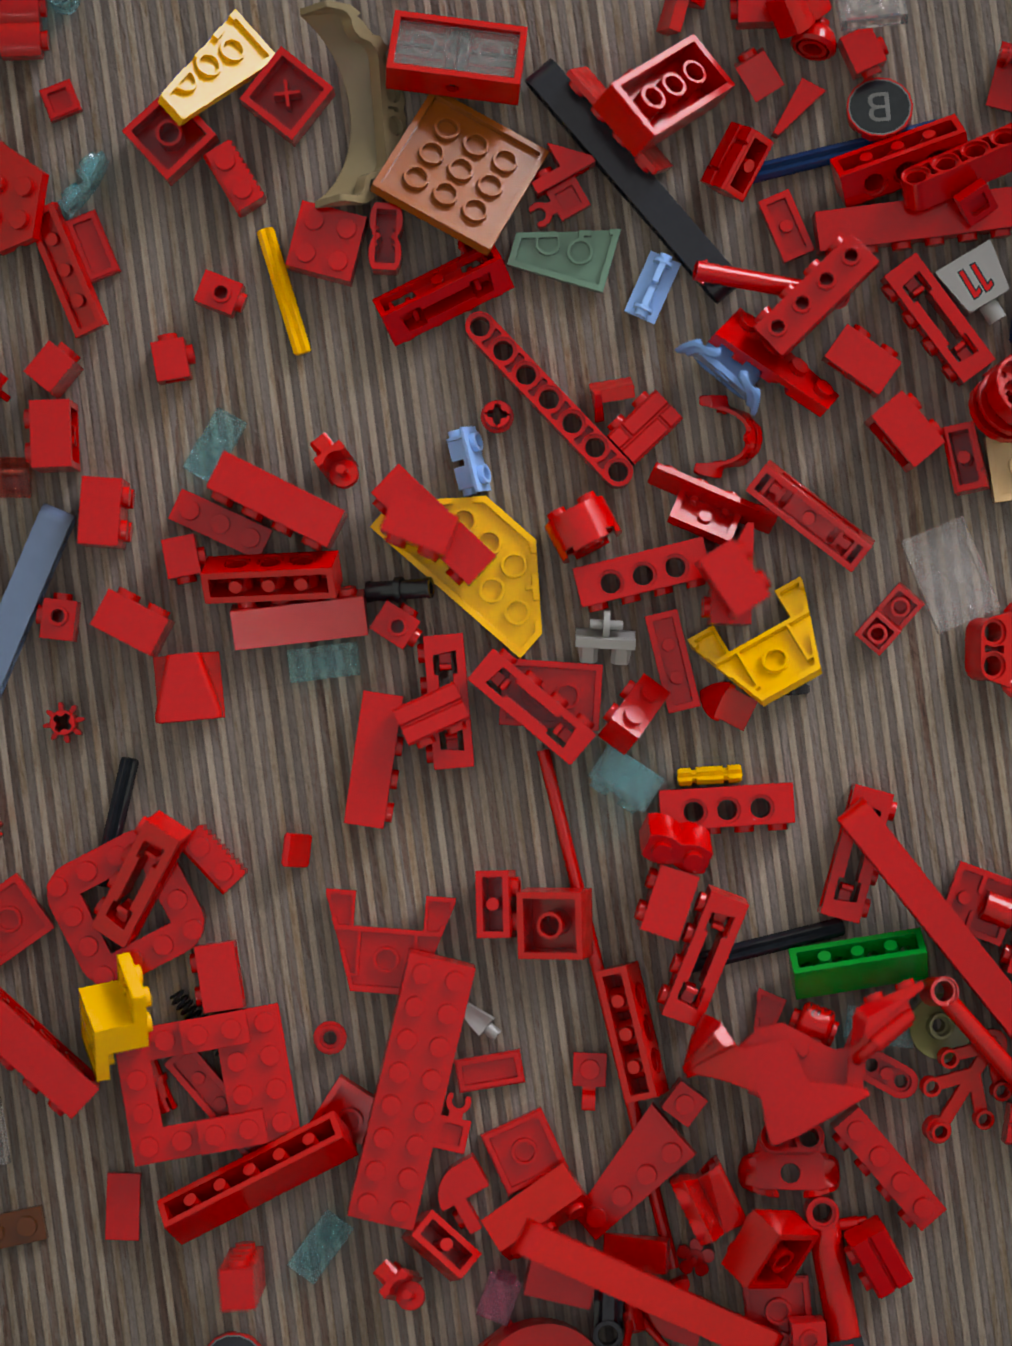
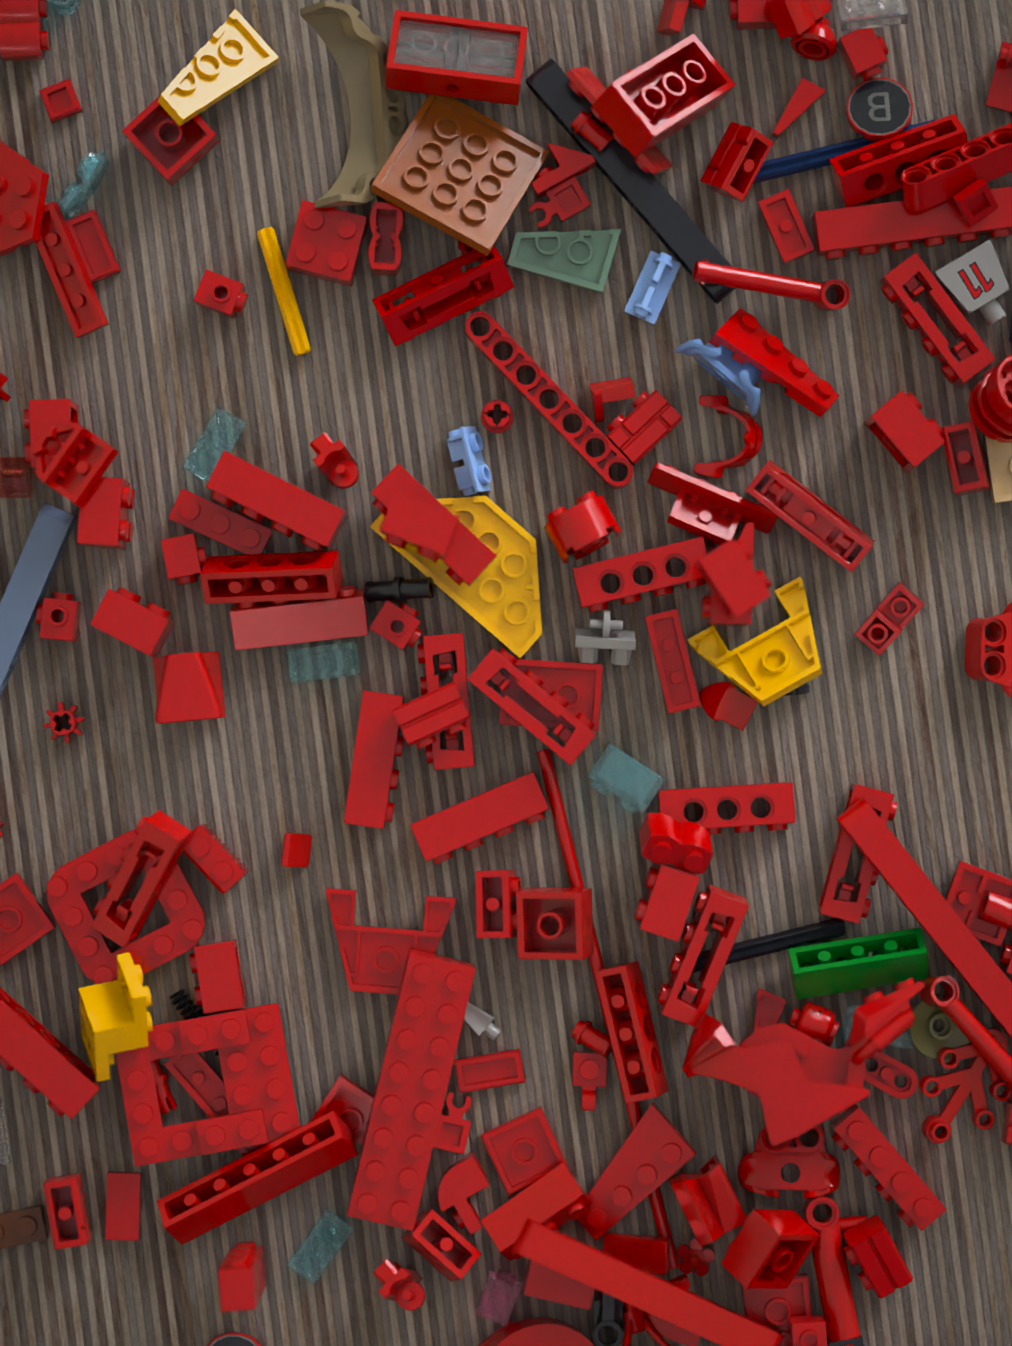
red brick [24,340,84,399] -> none
black axle [97,757,139,887] -> none
red brick [150,333,196,385] -> none
red brick [203,140,267,218] -> none
red brick [239,46,336,147] -> none
red plate [313,1021,347,1055] -> none
red brick [598,673,671,756] -> none
red brick [659,1077,708,1128] -> none
yellow axle [677,764,742,786] -> none
red brick [734,46,785,102] -> none
red brick [754,232,880,360] -> none
red brick [821,324,902,398] -> none
clear plate [900,516,1001,634] -> none
none -> red slope [33,422,119,507]
none -> red brick [43,1172,92,1250]
none -> red brick [410,772,549,865]
none -> red pin [570,110,613,152]
none -> red pin [571,1020,613,1058]

